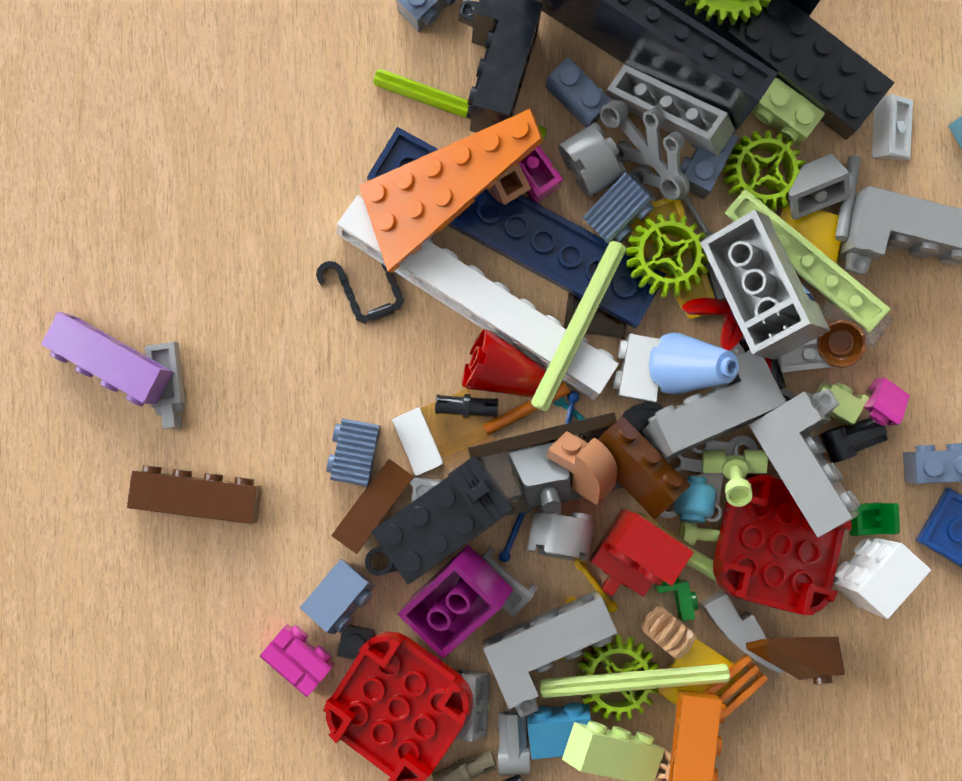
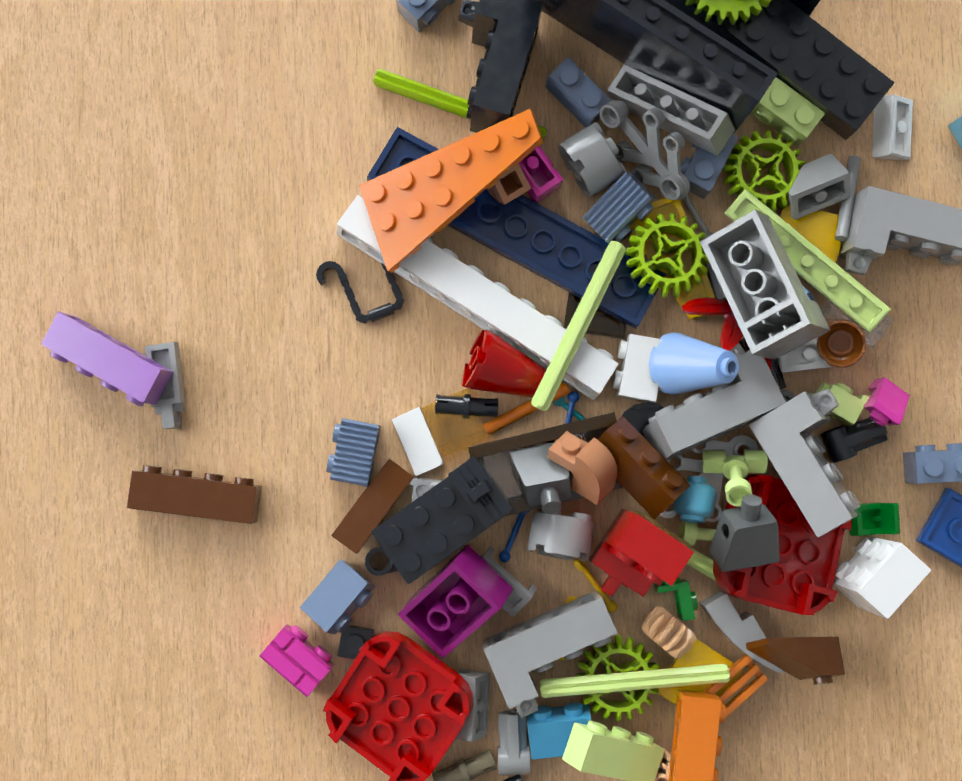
none -> dark grey torso [710,494,780,572]

